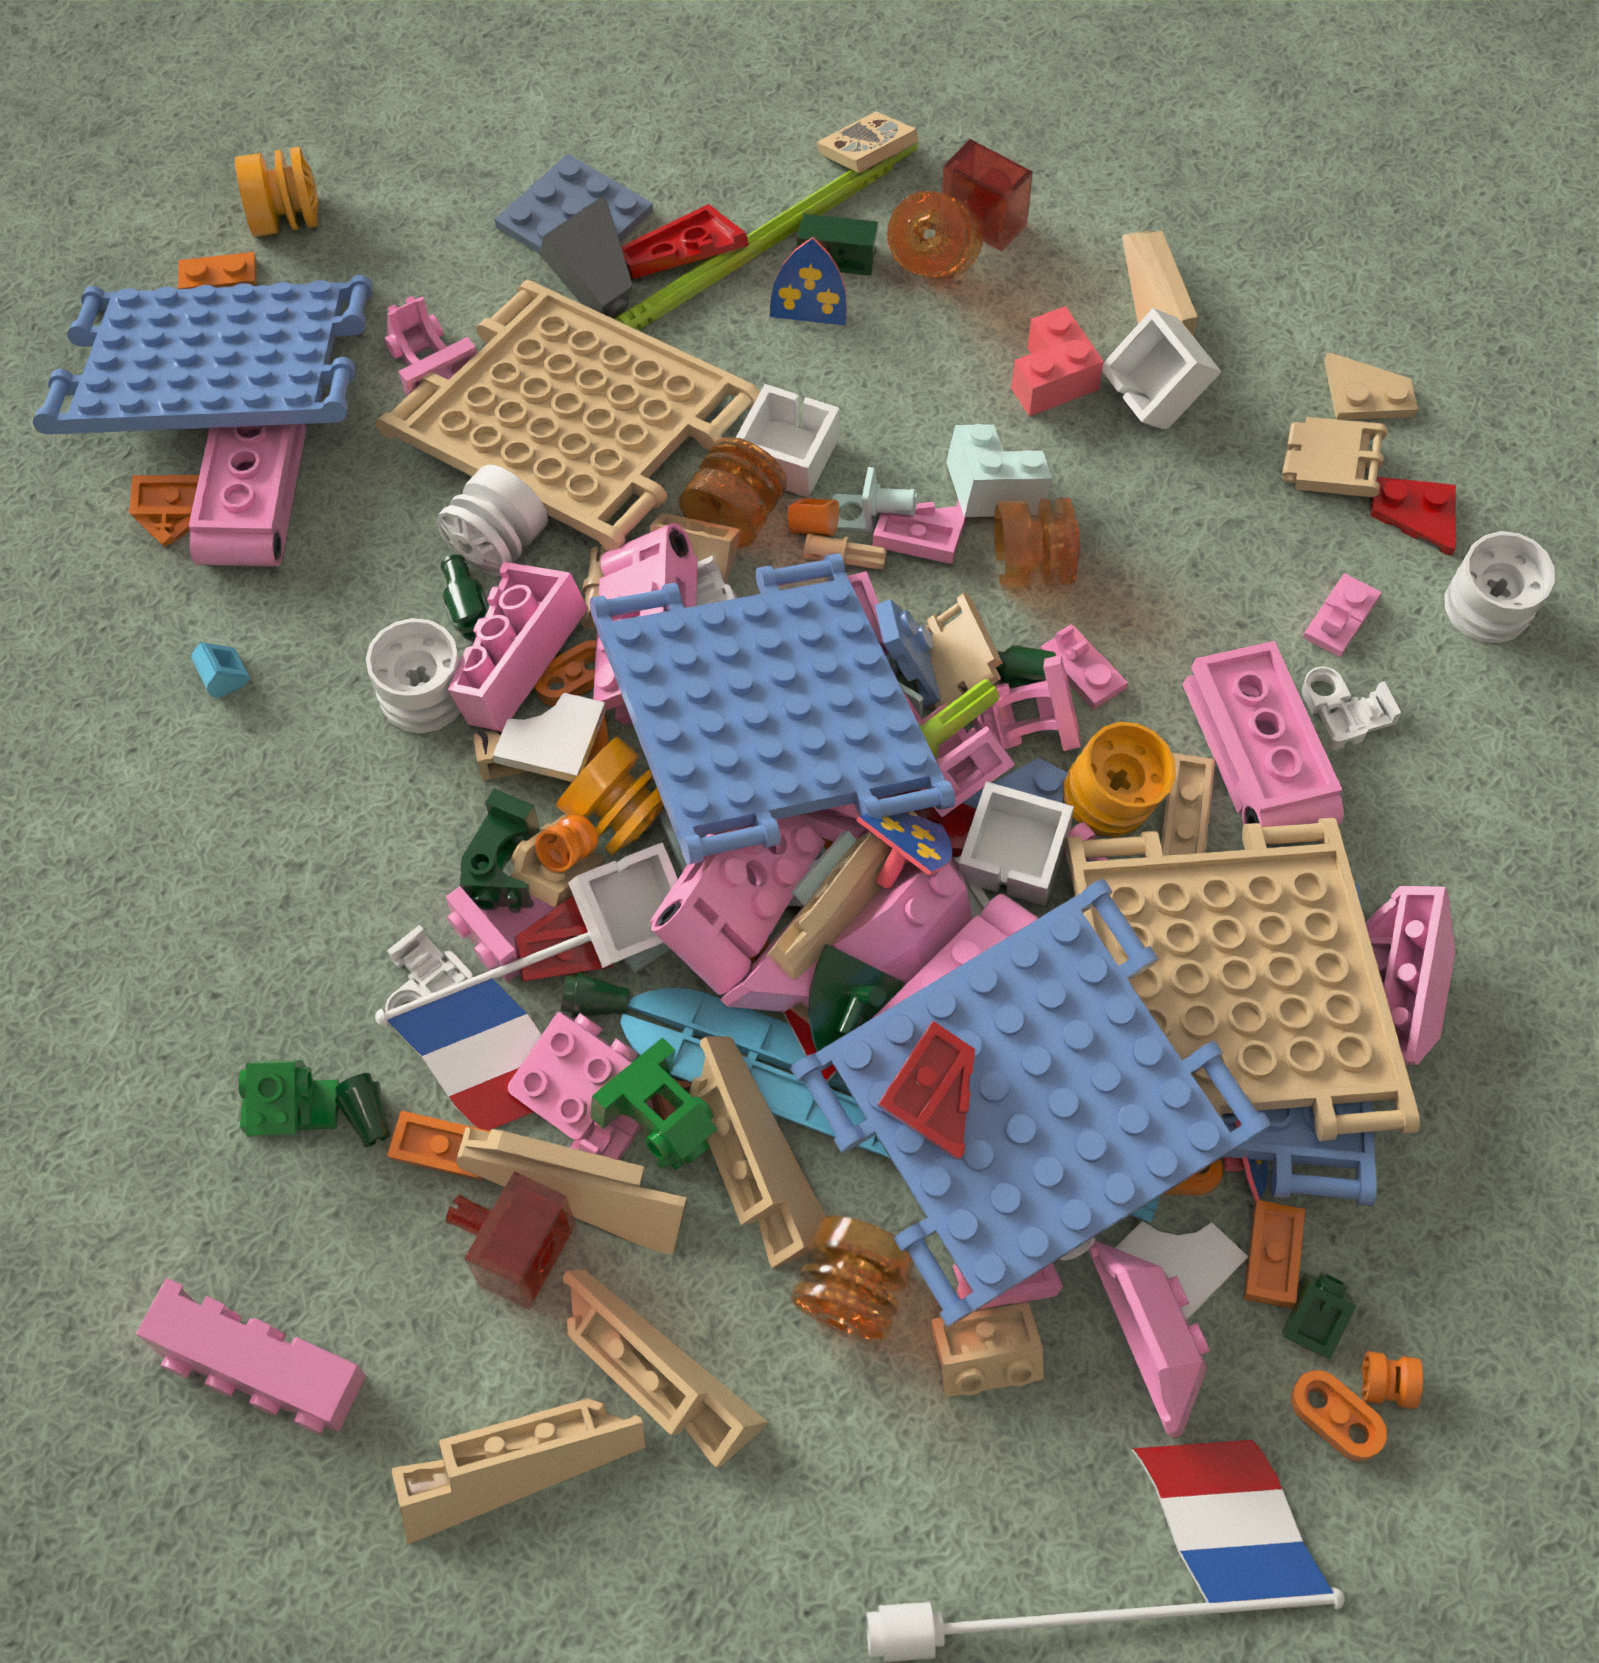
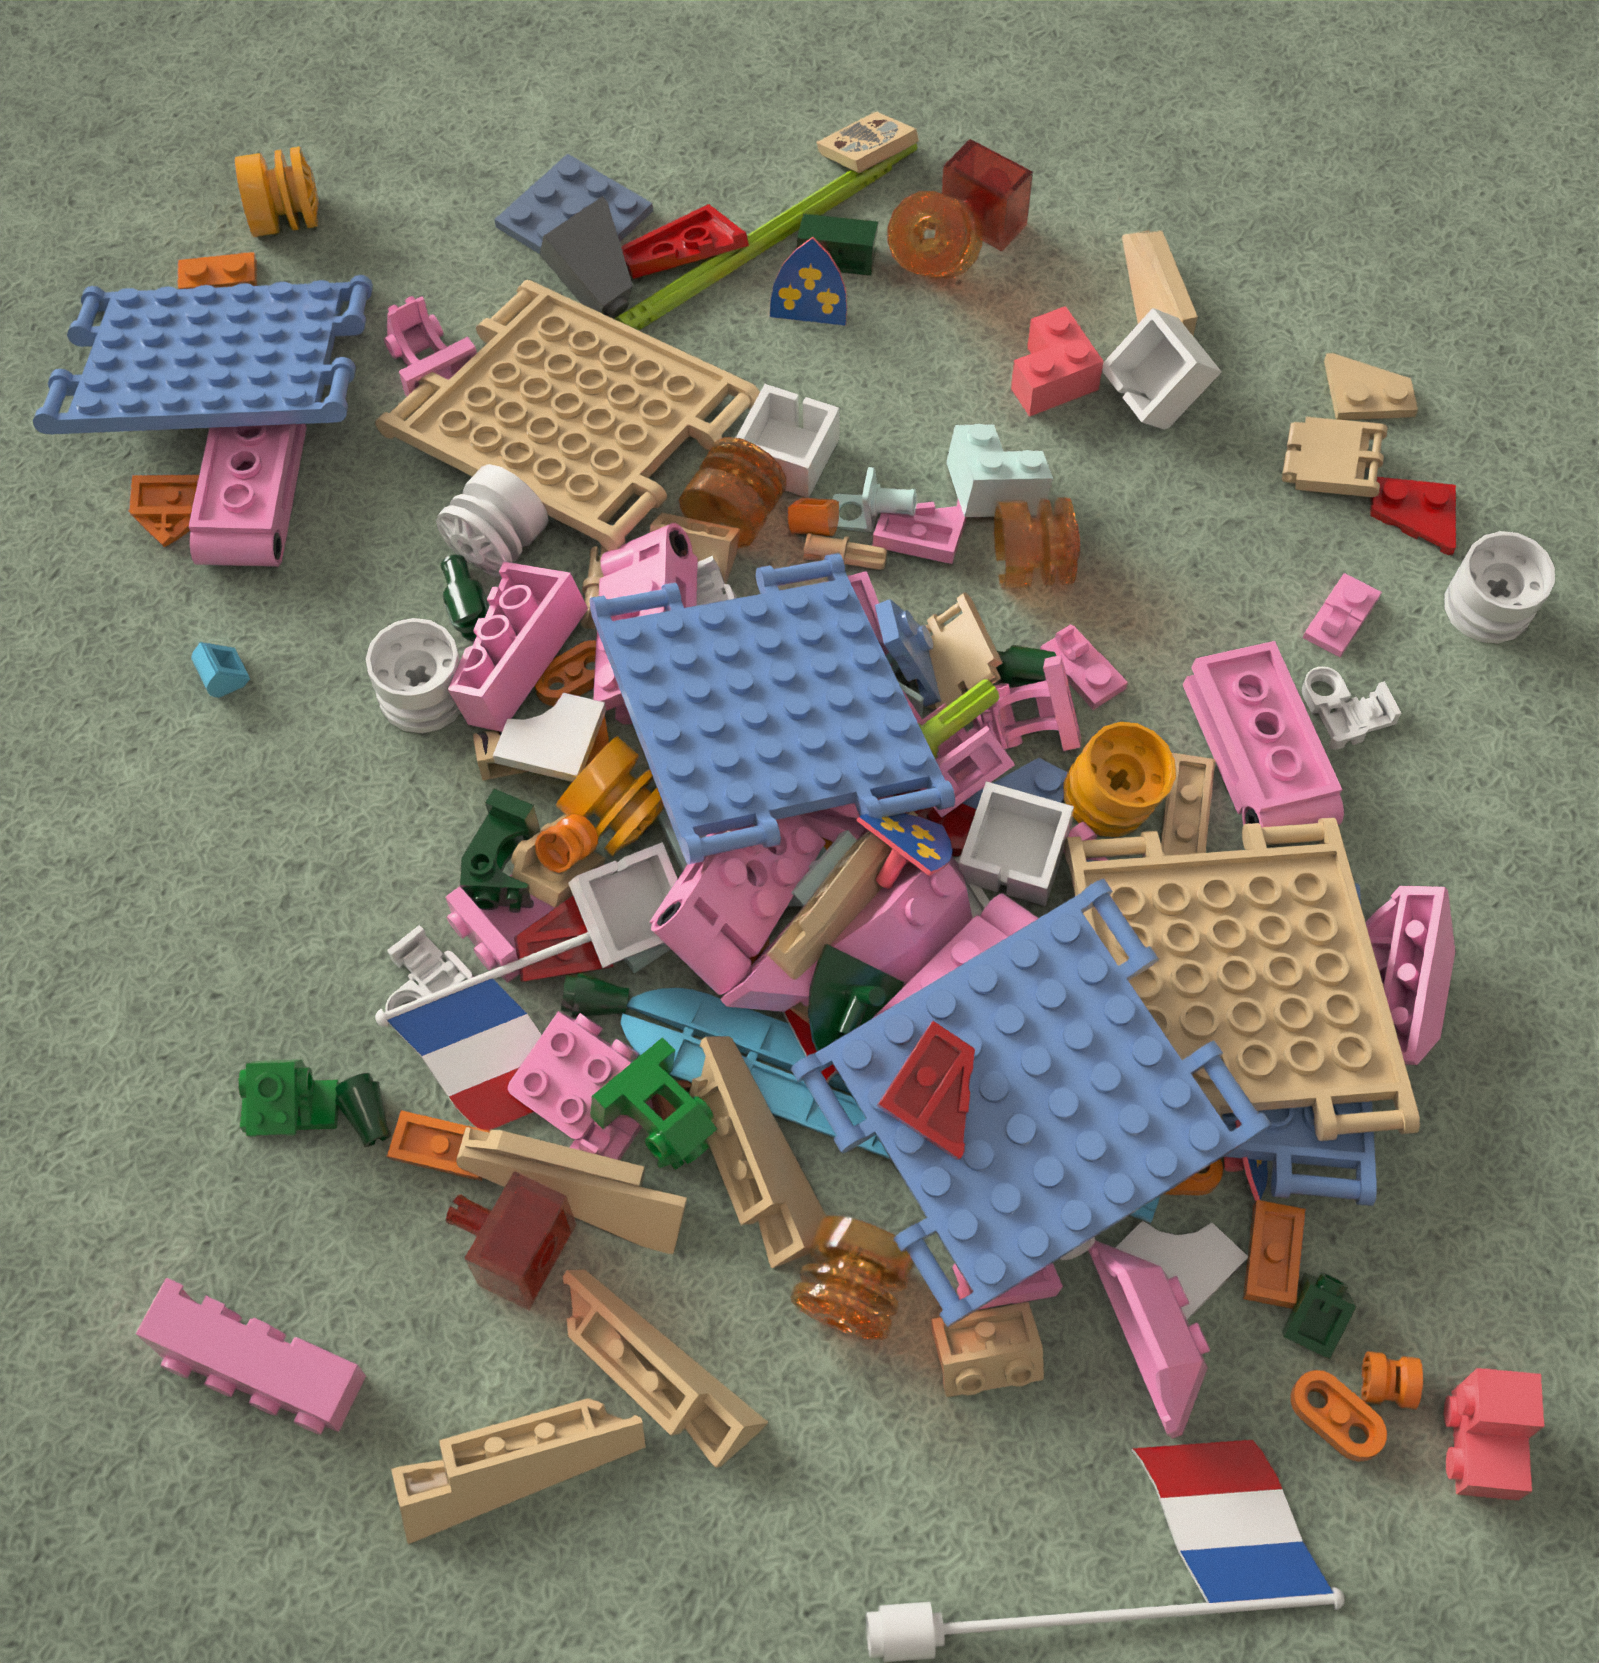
none -> coral brick [1444,1368,1544,1500]

